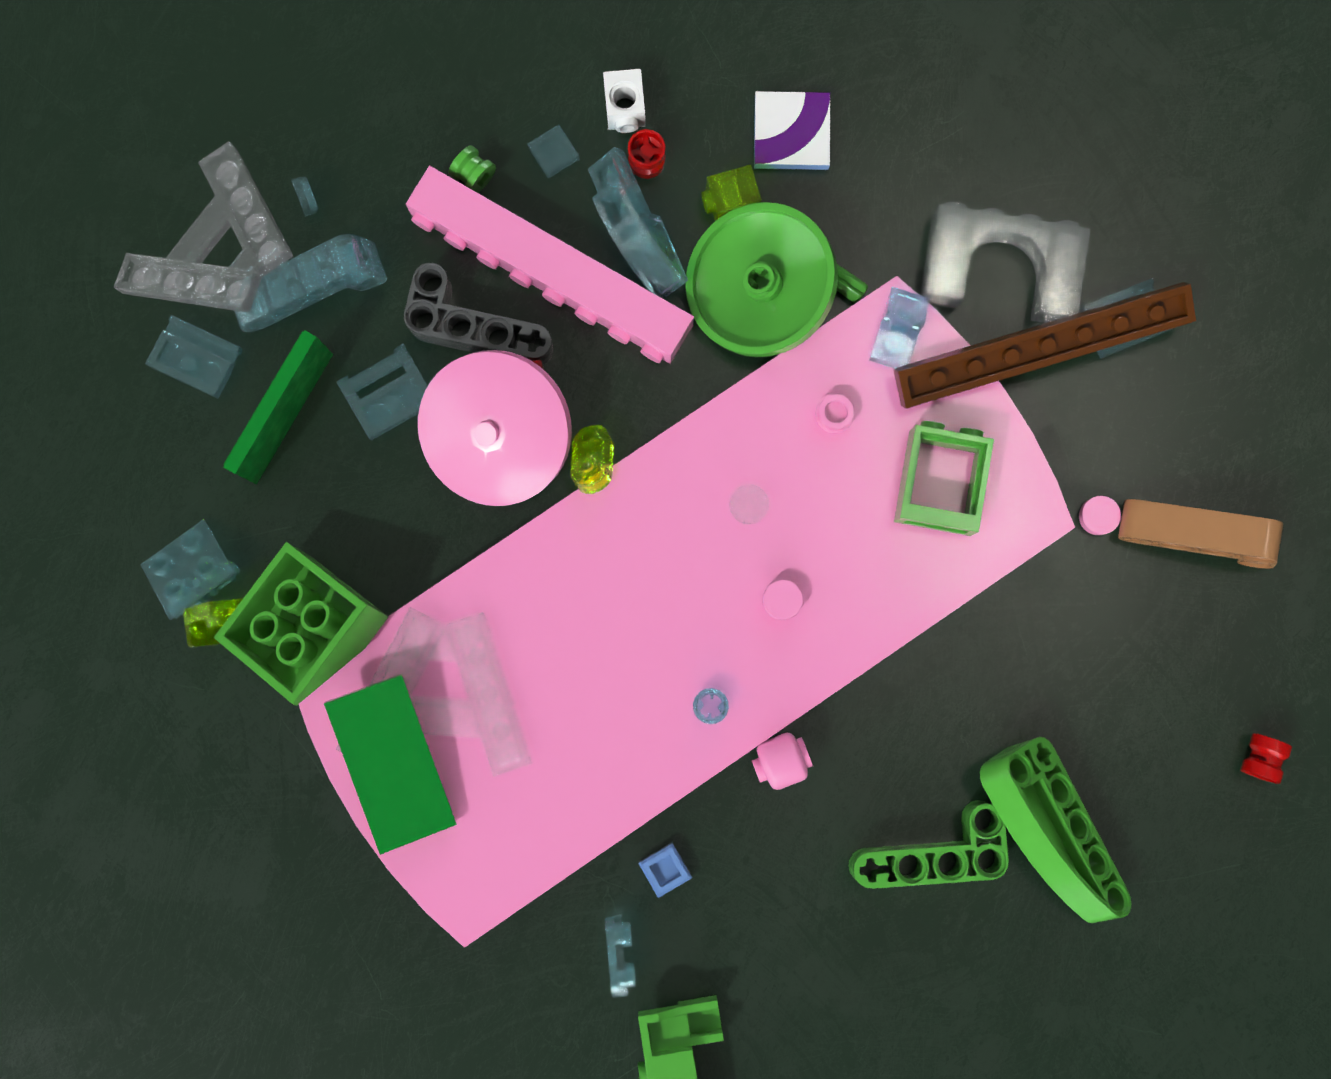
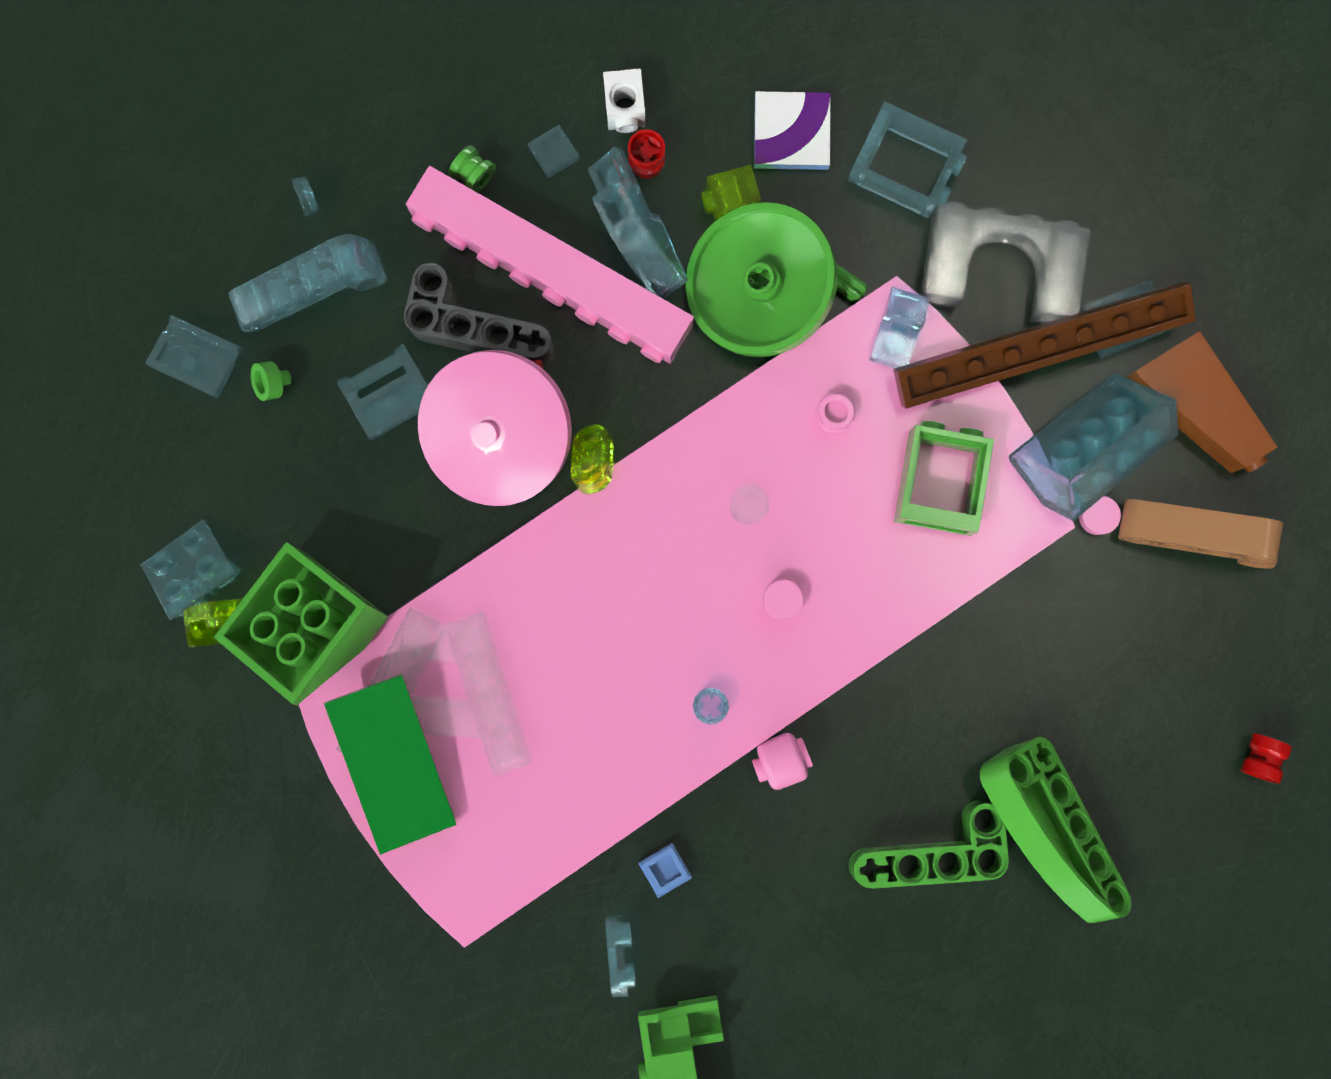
clear plate [114,141,293,313] -> none
green tile [223,330,333,485] -> none
none -> bright green tile [251,361,291,401]
none -> clear light blue window [848,101,968,218]
none -> clear light blue slope [1009,373,1178,521]
none -> dark orange slope [1124,331,1278,473]

